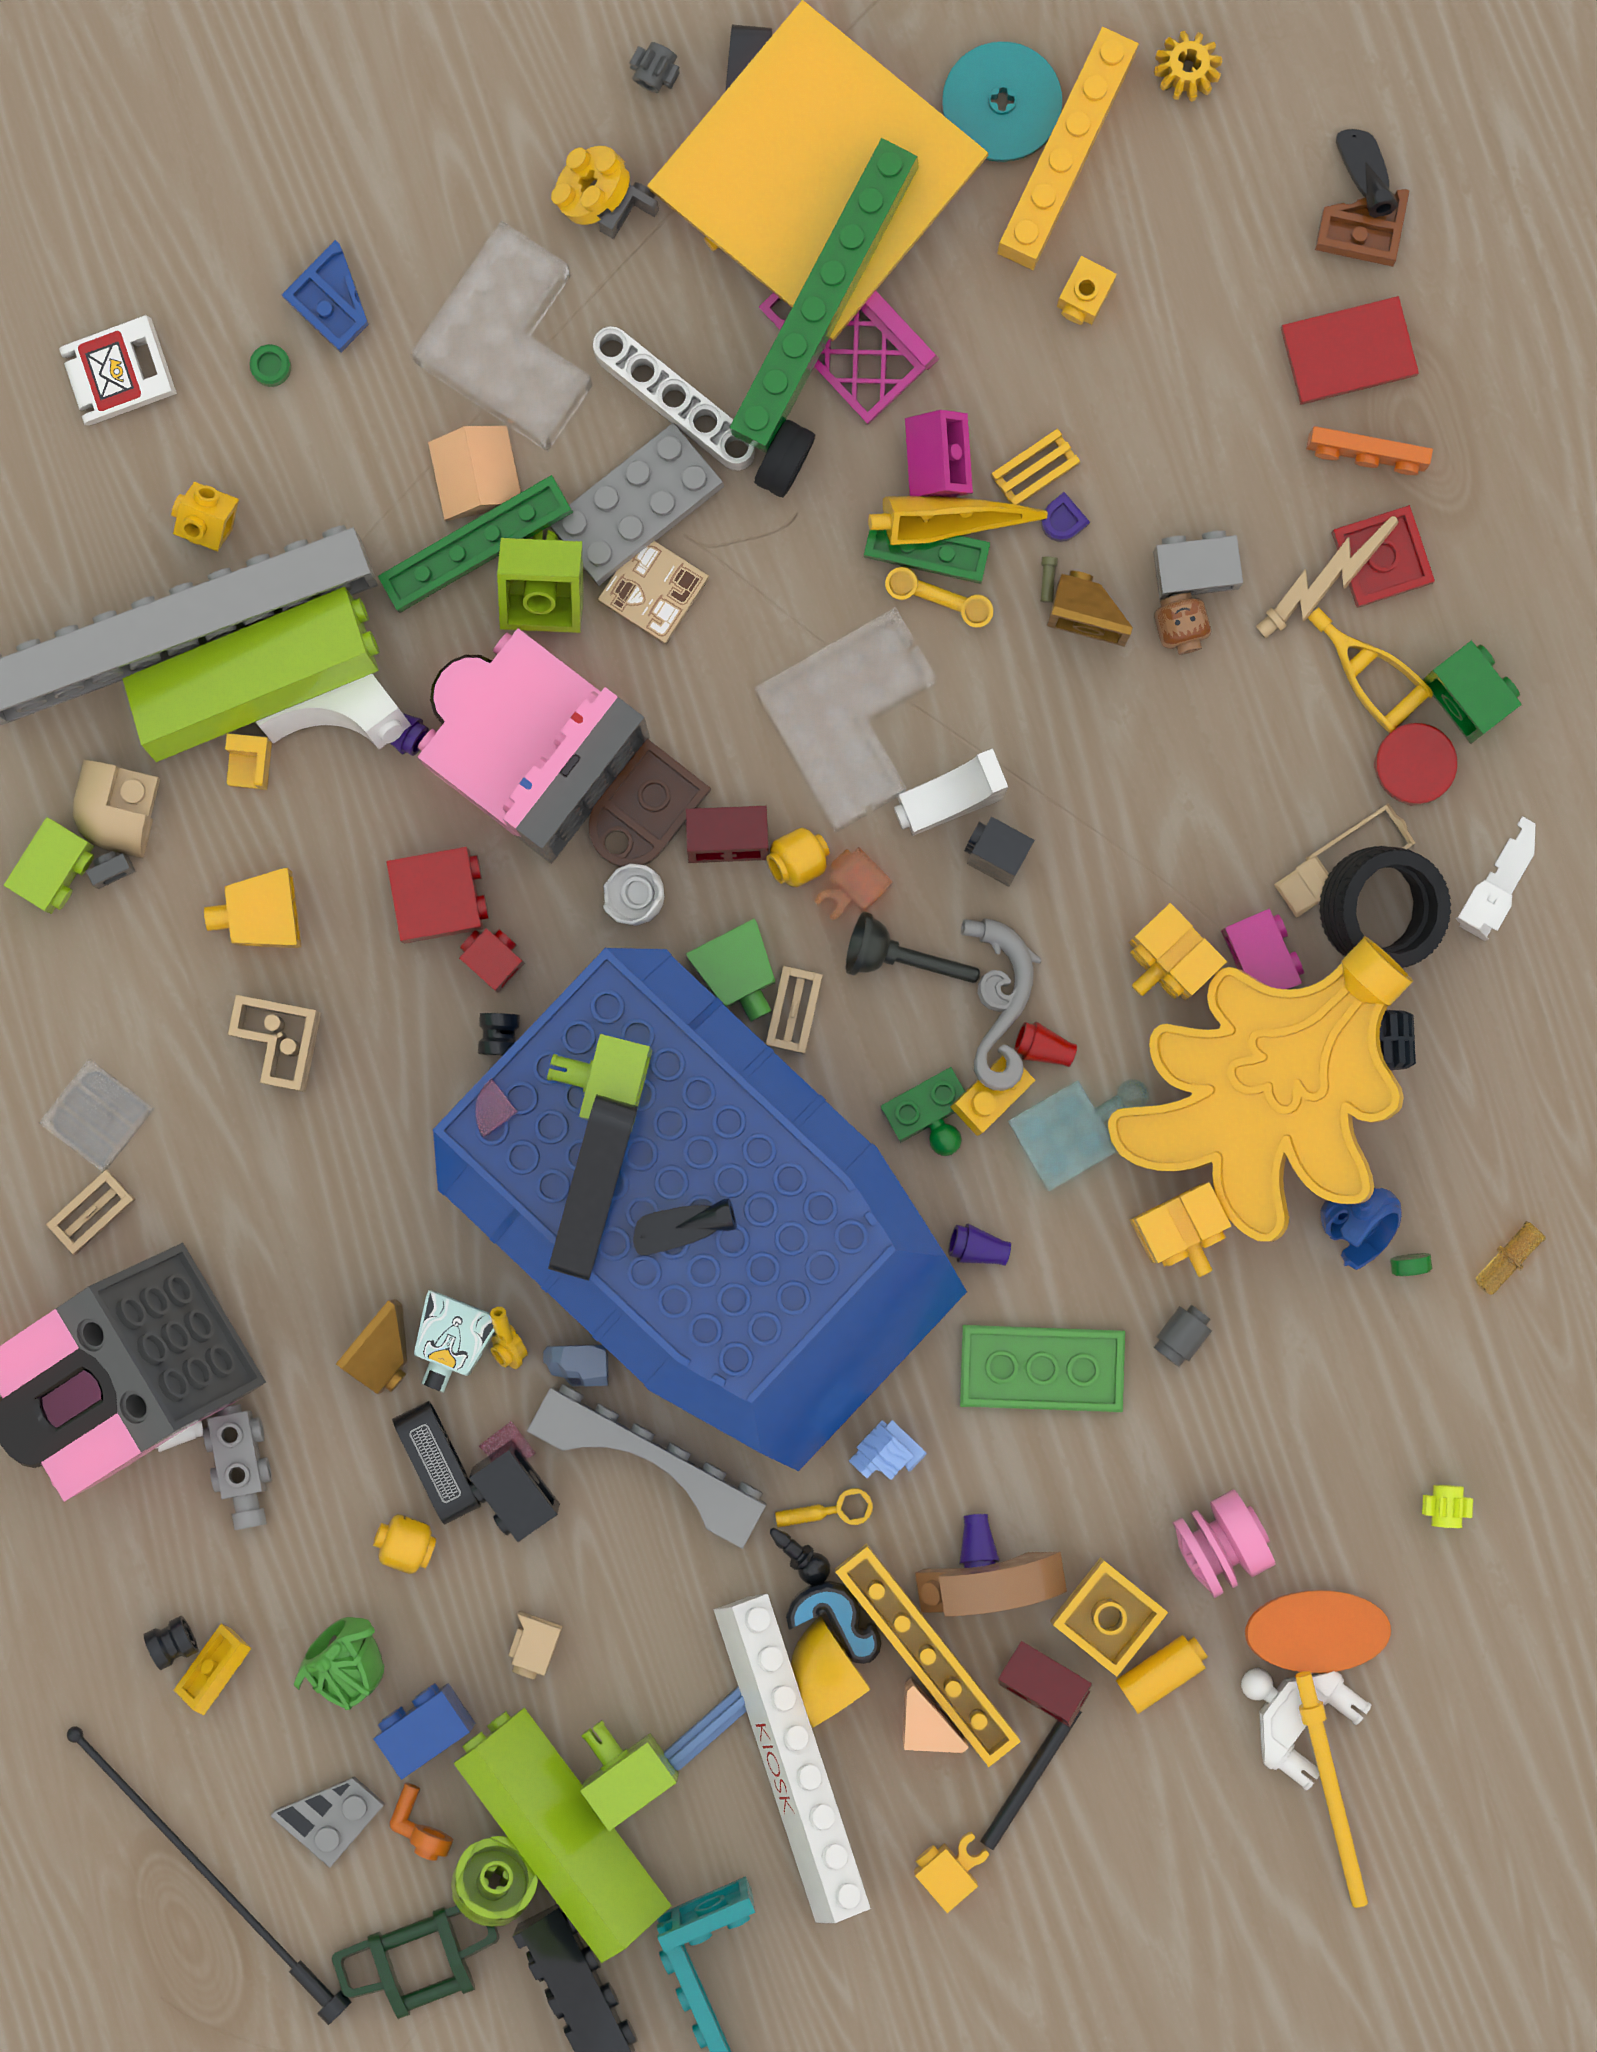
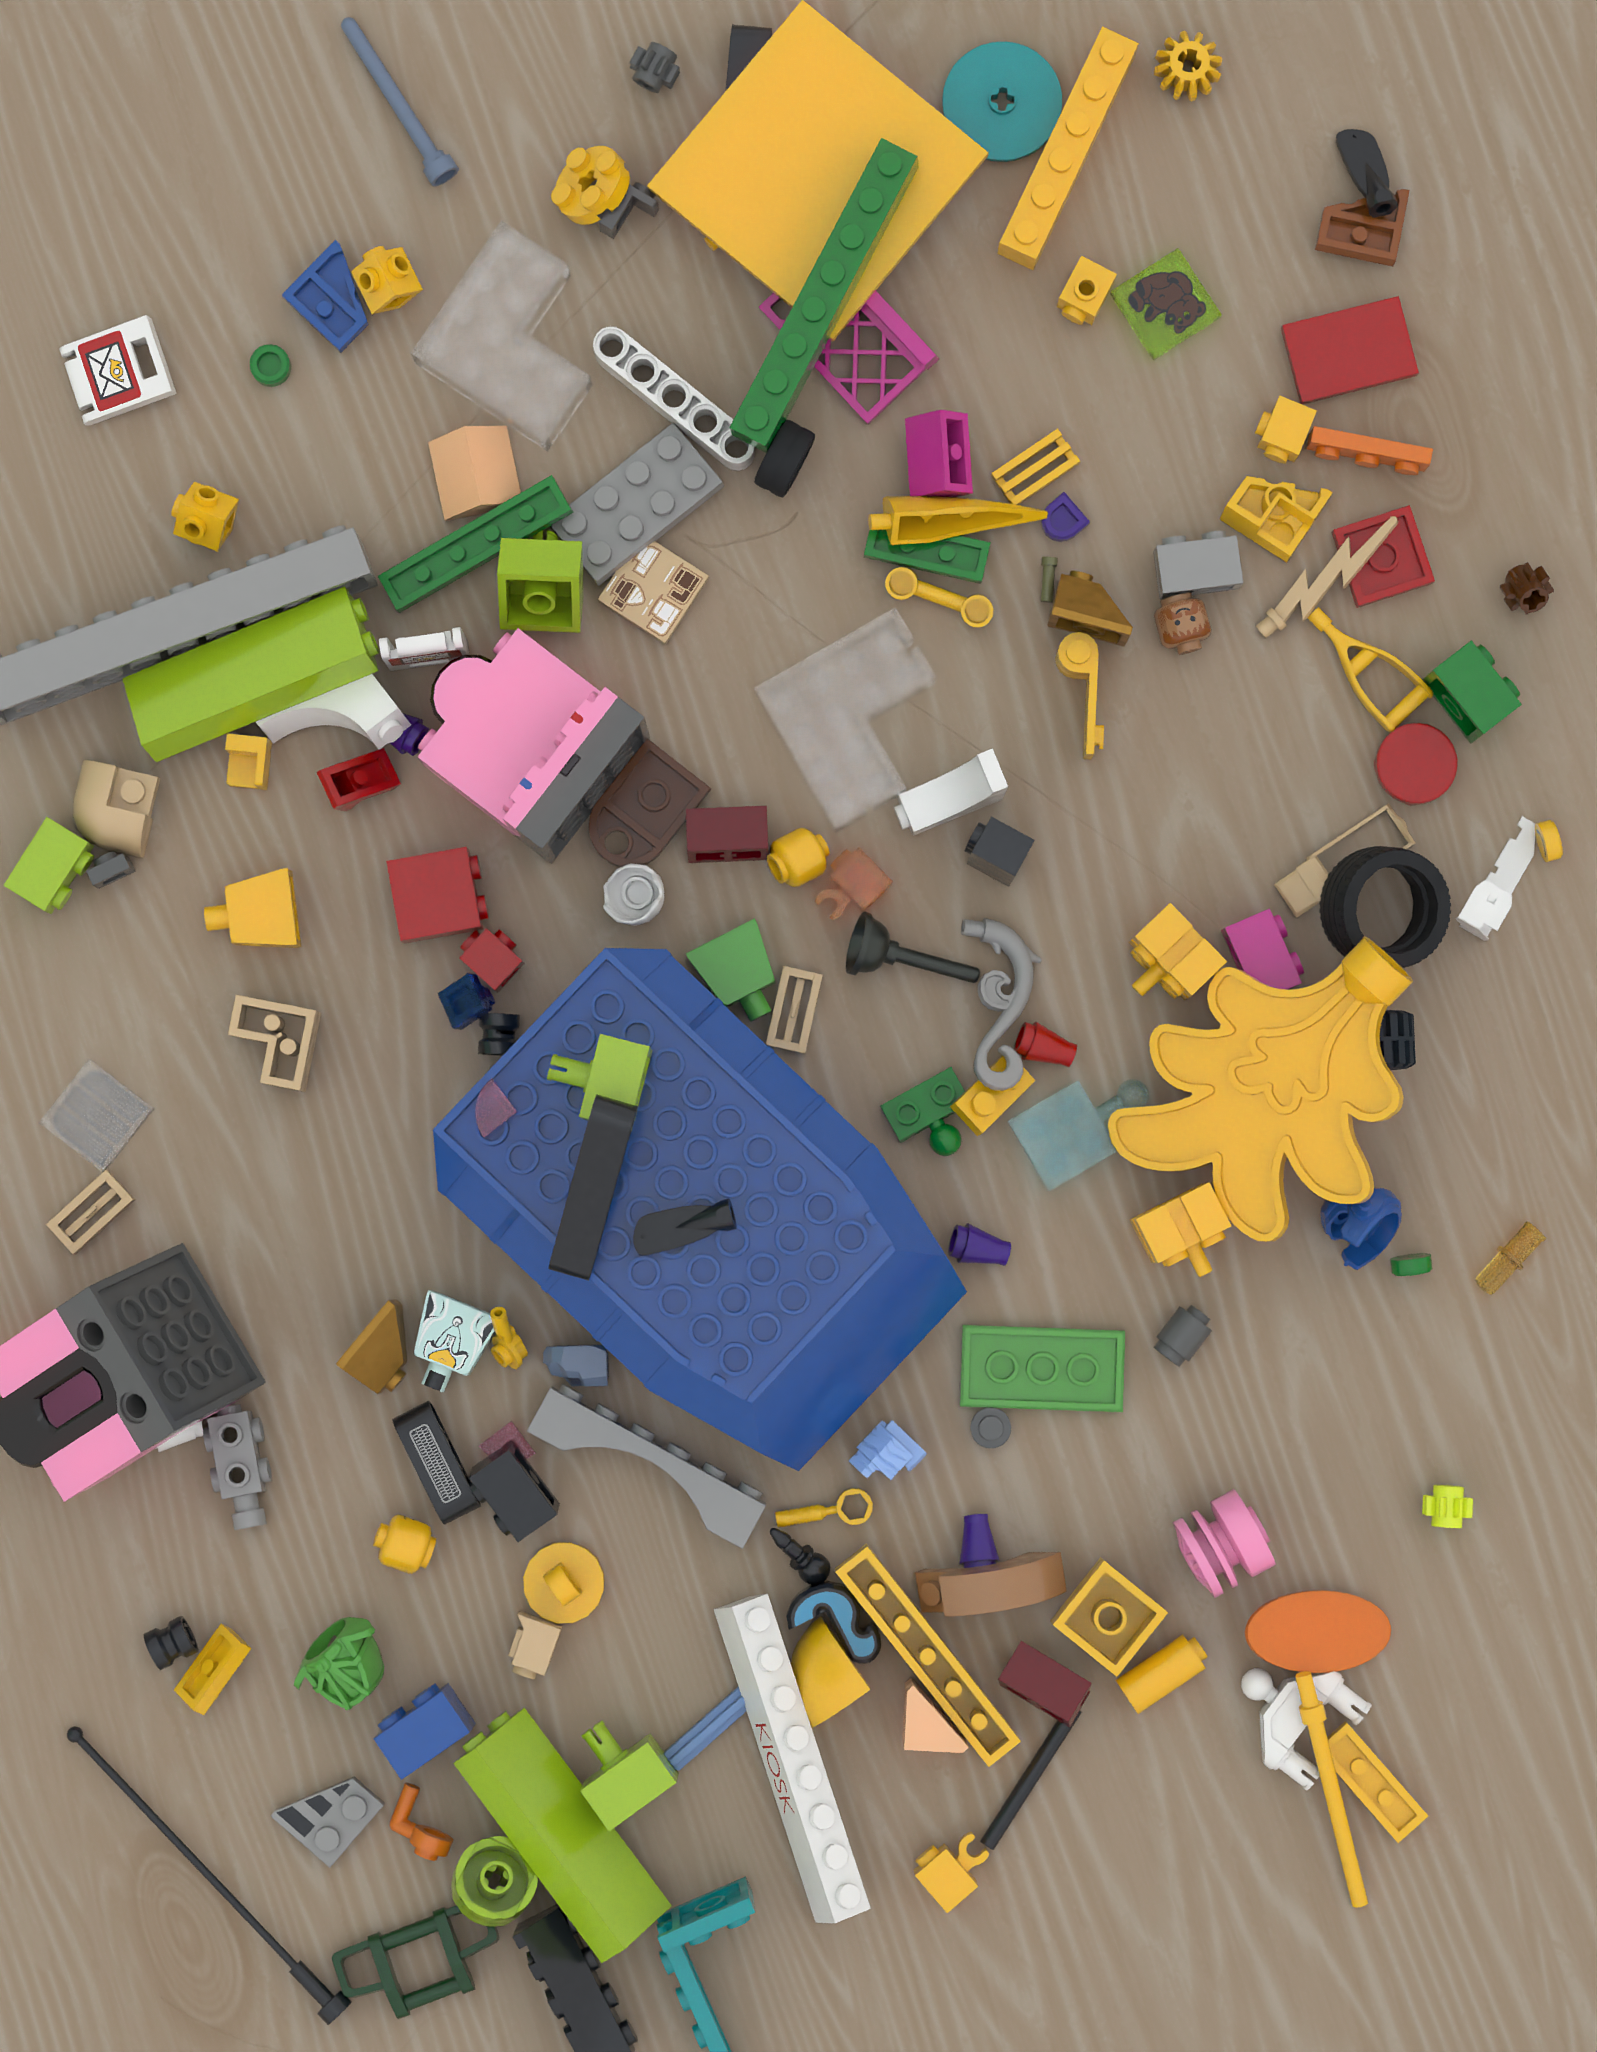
none -> red slope [316,748,401,812]
none -> sand blue piece [341,17,459,187]
none -> yellow brick [351,246,423,314]
none -> white container [379,627,470,671]
none -> clear blue tile [438,973,495,1030]
none -> yellow tile [523,1542,604,1624]
none -> dark grey plate [970,1408,1011,1448]
none -> yellow door [1055,632,1104,760]
none -> tile [1110,248,1222,360]
none -> yellow slope [1219,476,1333,563]
none -> yellow brick [1255,396,1317,464]
none -> yellow plate [1327,1721,1428,1843]
none -> reddish brown gear [1500,562,1554,615]
none -> yellow tile [1535,820,1563,862]

